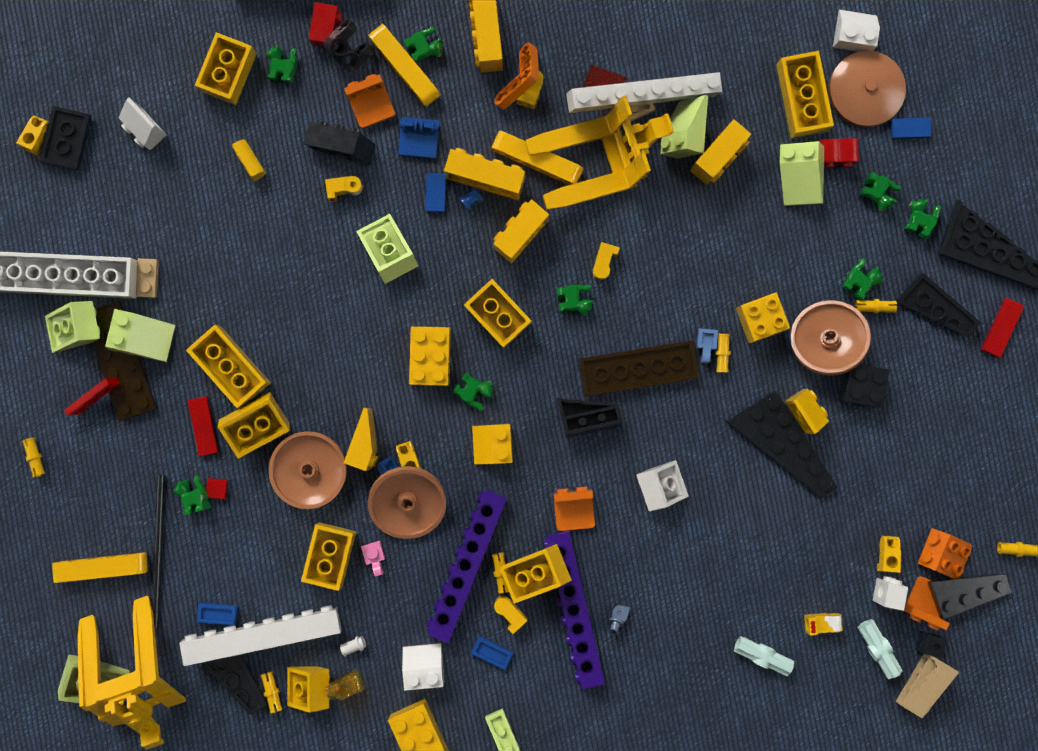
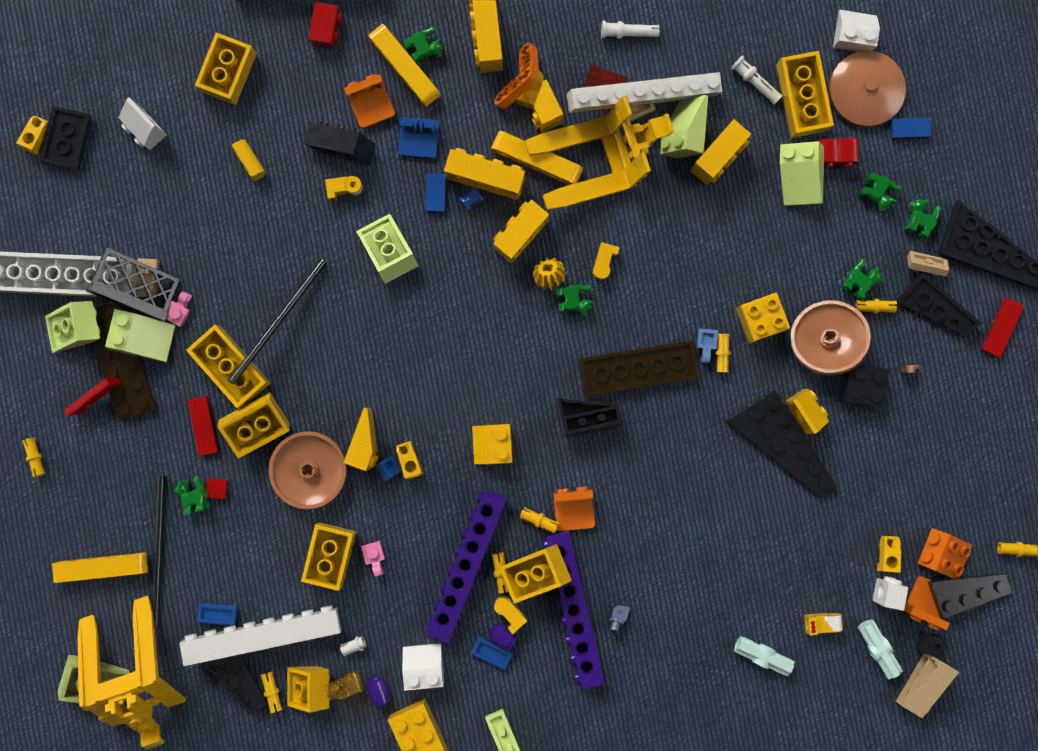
green animal [266,45,297,85] -> none
black piece [324,19,375,72] -> none
nougat dish [368,466,446,539] -> none
yellow brick [409,326,451,386] -> none
green animal [453,373,494,411] -> none
yellow brick [464,279,532,349] -> none
white slope [637,460,689,511] -> none
none -> fence [86,247,179,321]
none -> bright pink plate [166,292,192,327]
none -> black piece [228,259,327,385]
none -> dark purple brick [365,675,390,707]
none -> dark purple brick [488,623,518,651]
none -> yellow pin [520,507,560,534]
none -> yellow slope [532,79,563,133]
none -> yellow gear [533,258,566,290]
none -> white pin [601,21,659,39]
none -> white pin [731,55,783,104]
none -> medium nougat tile [900,365,921,374]
none -> tan plate [907,251,949,276]

